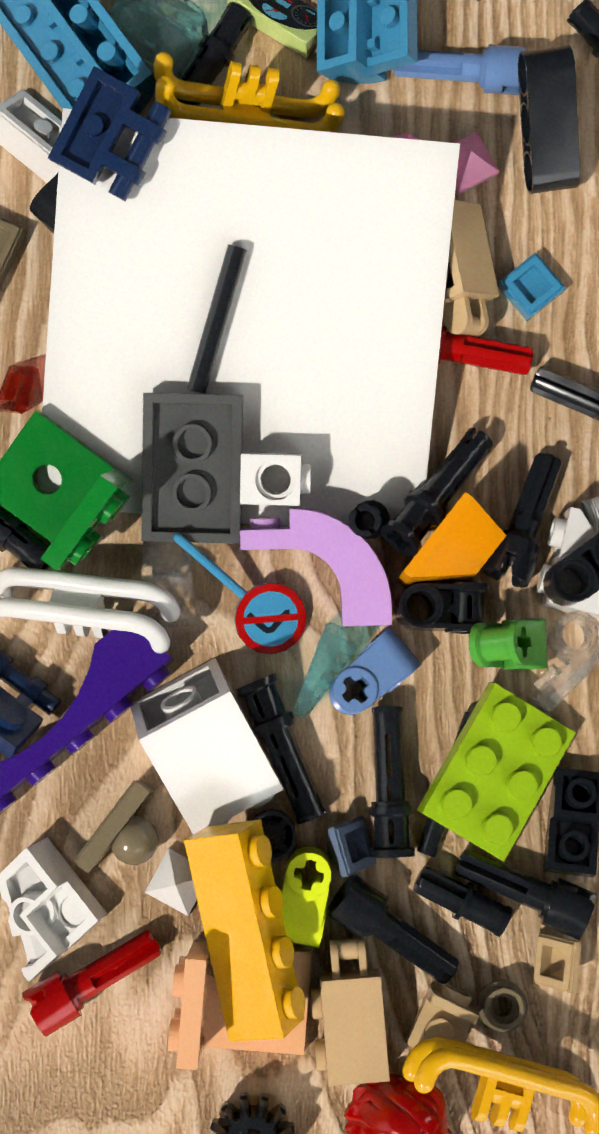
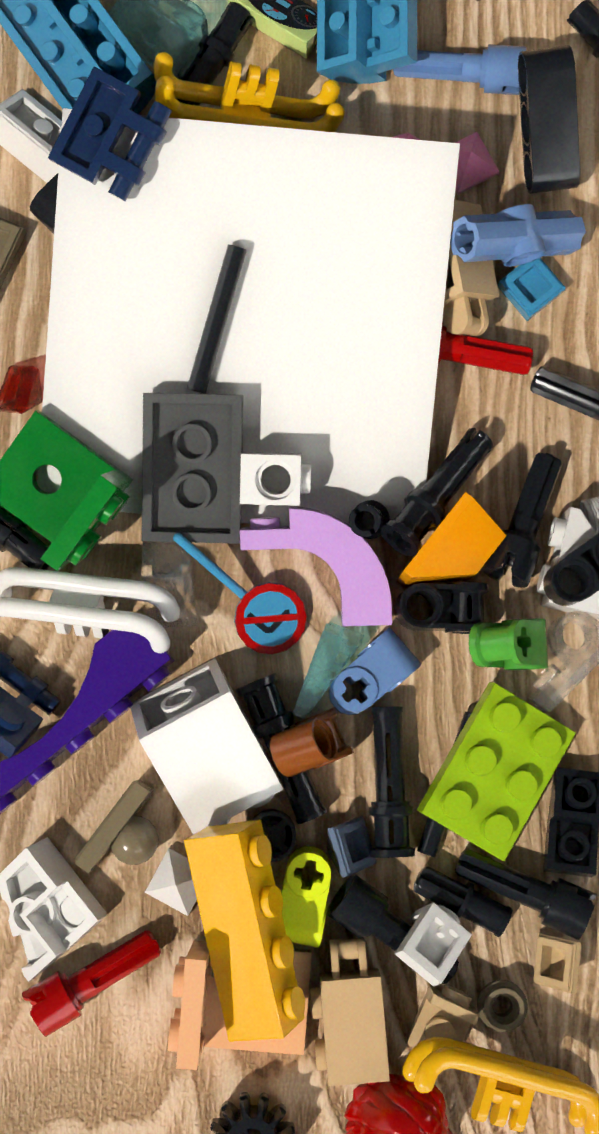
none -> dark orange piece [270,707,354,777]
none -> white bracket [394,902,472,986]
none -> medium blue piece [450,204,586,267]

